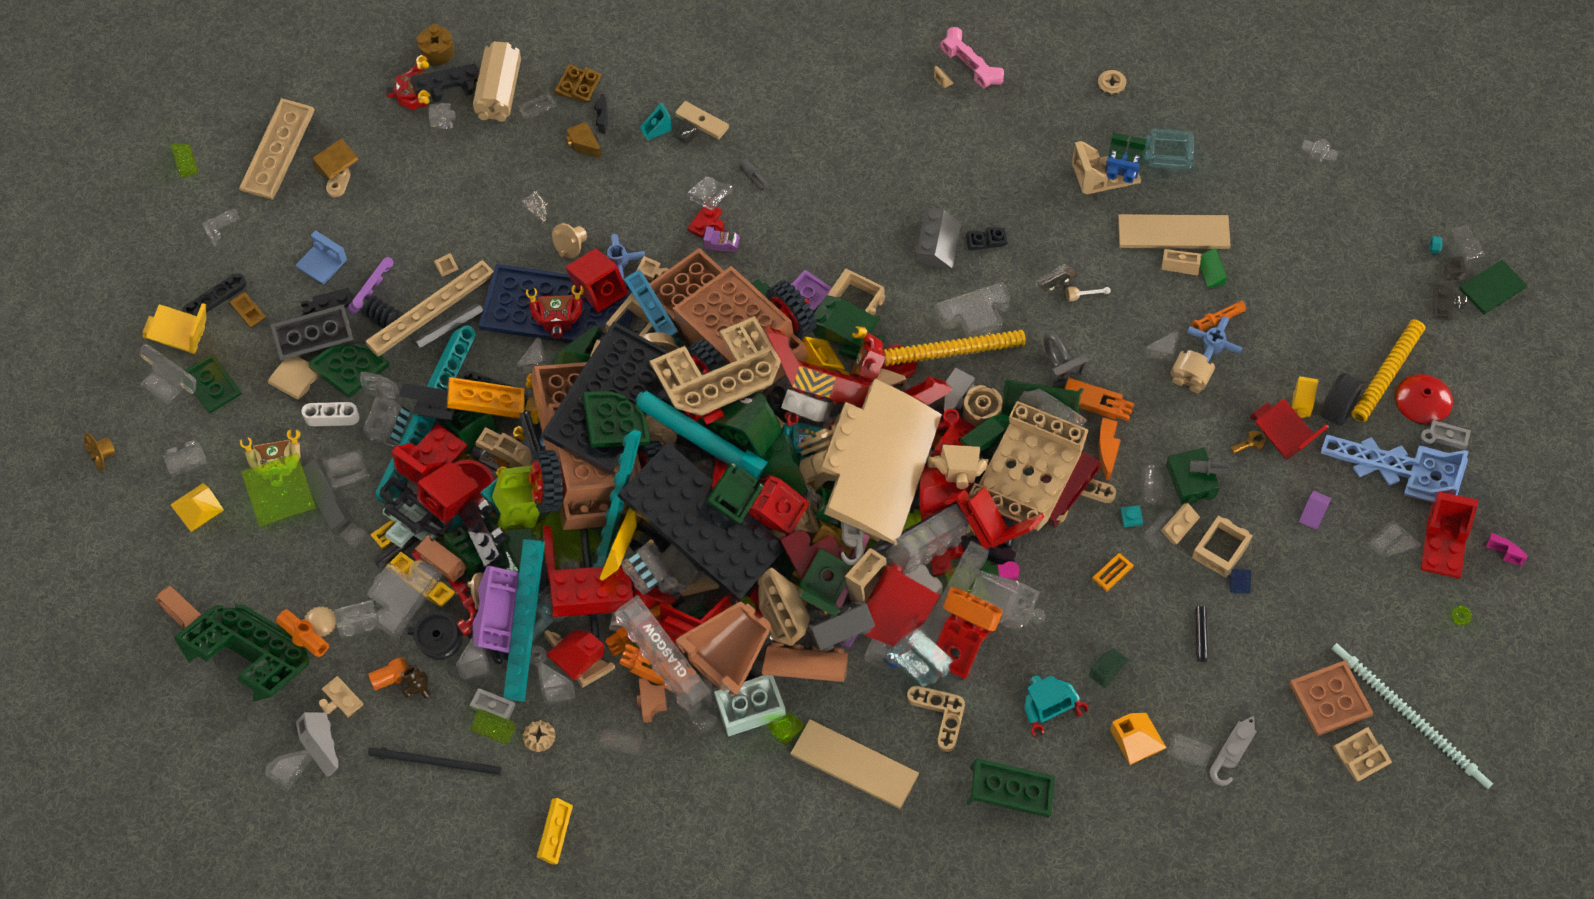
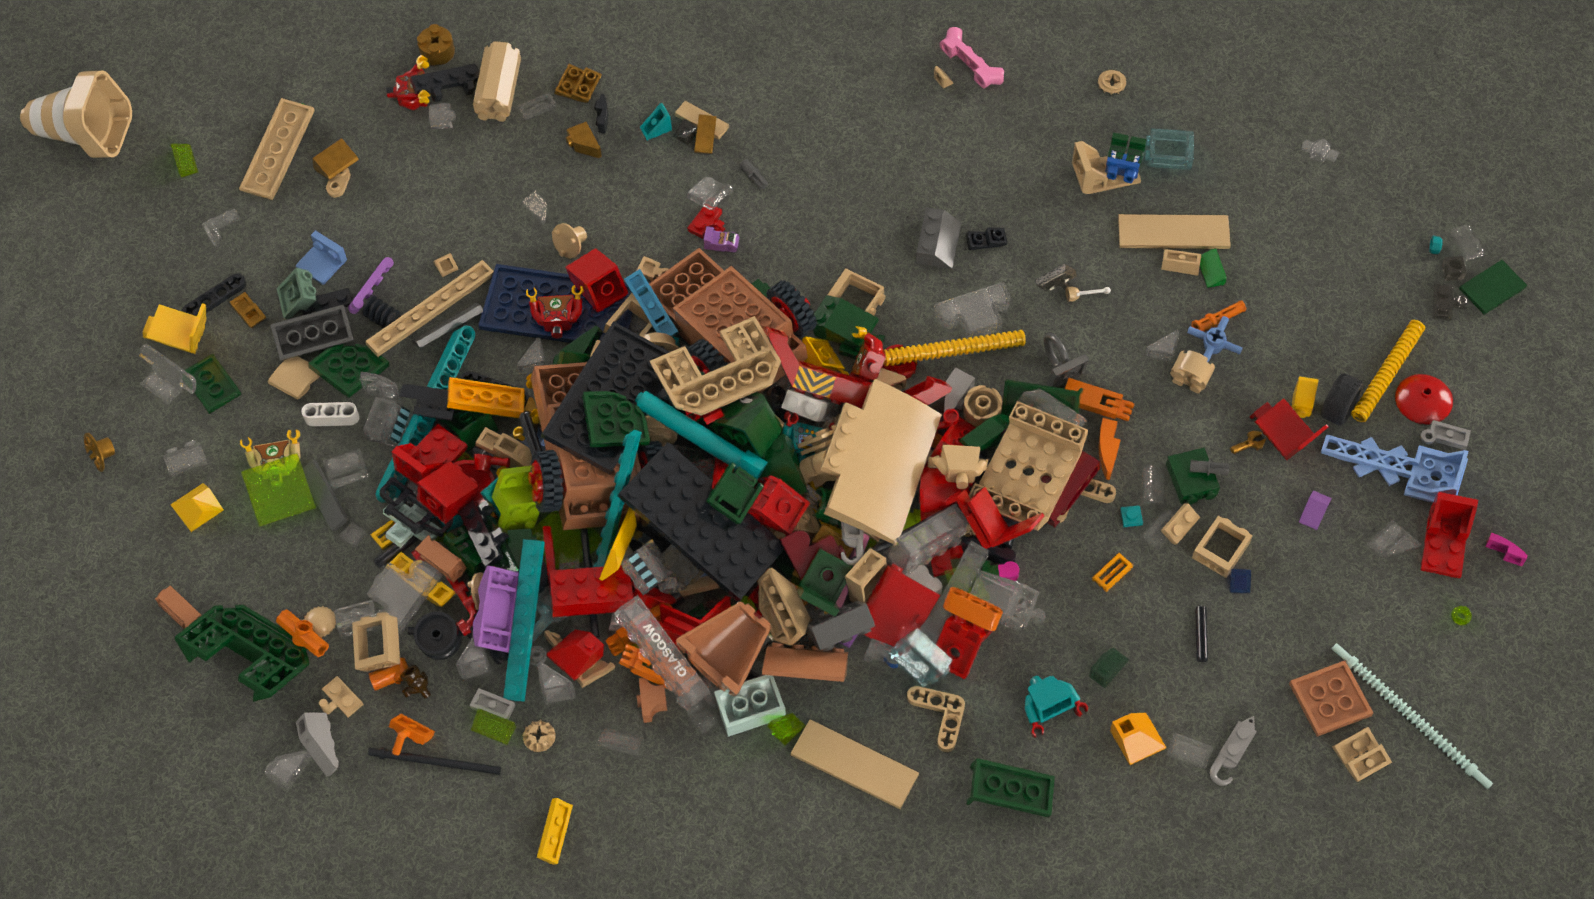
medium blue bar [607,234,645,281] -> none
medium lavender plate [791,270,832,314] -> none
none -> tan cone [20,70,132,158]
none -> sand green plate [277,268,316,319]
none -> tan window [352,612,400,672]
none -> orange plate [389,714,435,755]
none -> red bar [474,454,510,472]
none -> pearl gold slope [694,114,717,154]

